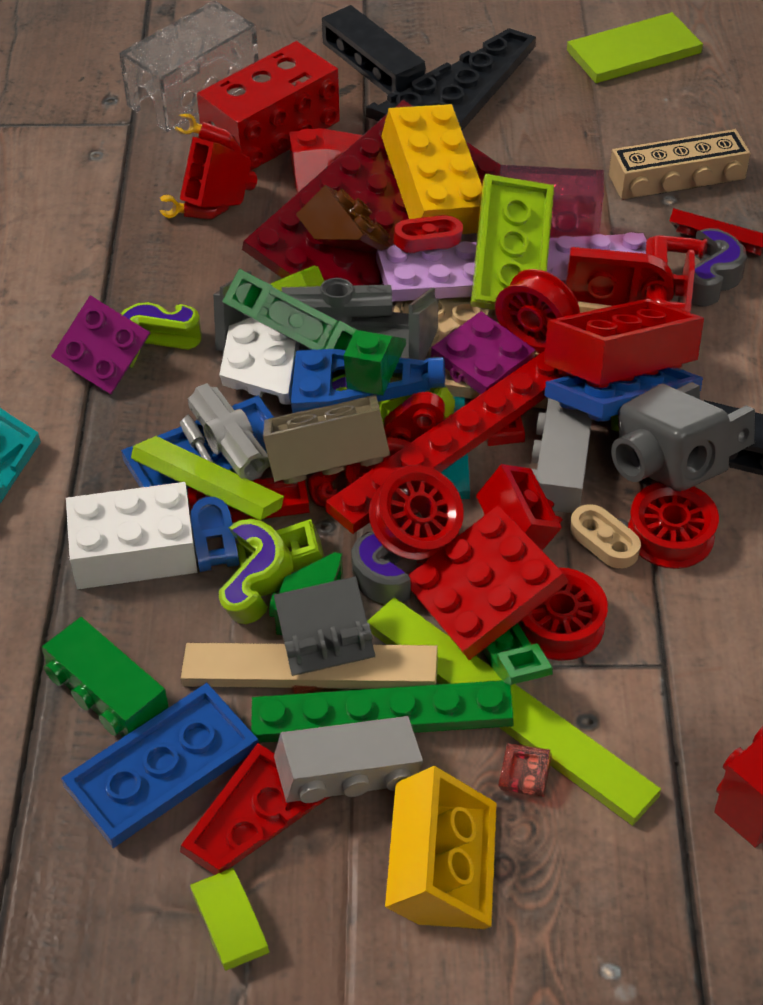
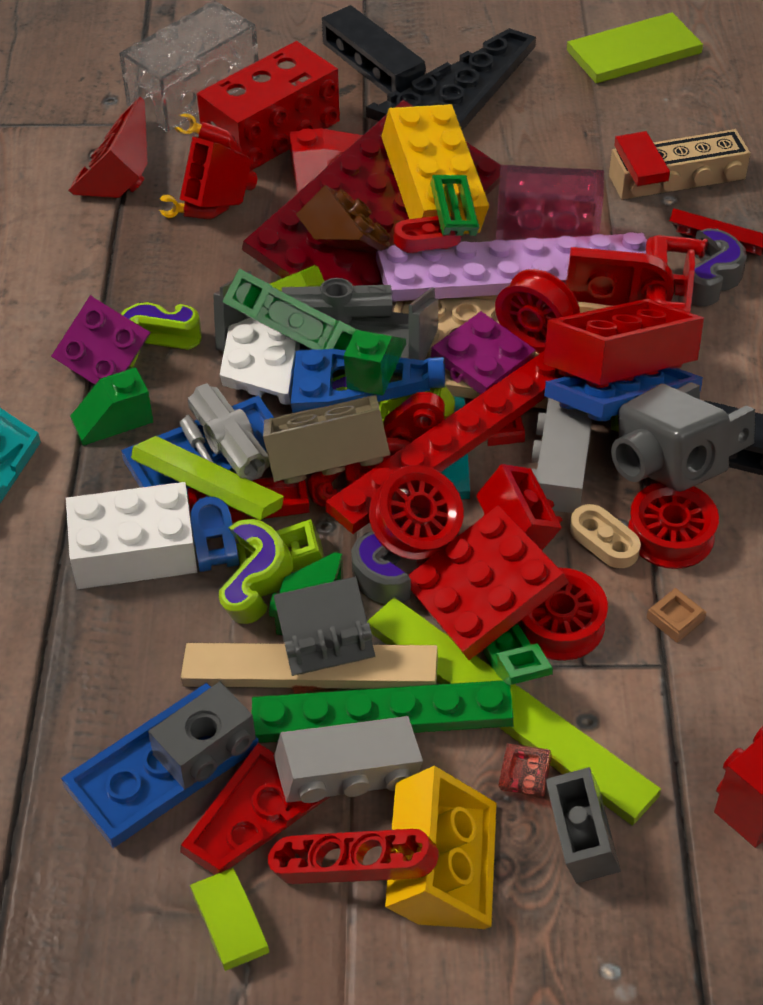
green brick [42,617,169,737] -> none
lime tile [470,174,554,310] -> none
none -> red wedge [68,96,148,198]
none -> green slope [70,367,154,446]
none -> dark grey brick [148,681,256,790]
none -> red beam [268,829,439,884]
none -> green tile [430,175,479,236]
none -> dark grey brick [545,767,621,884]
none -> red tile [614,131,670,187]
none -> medium nougat tile [646,588,707,643]

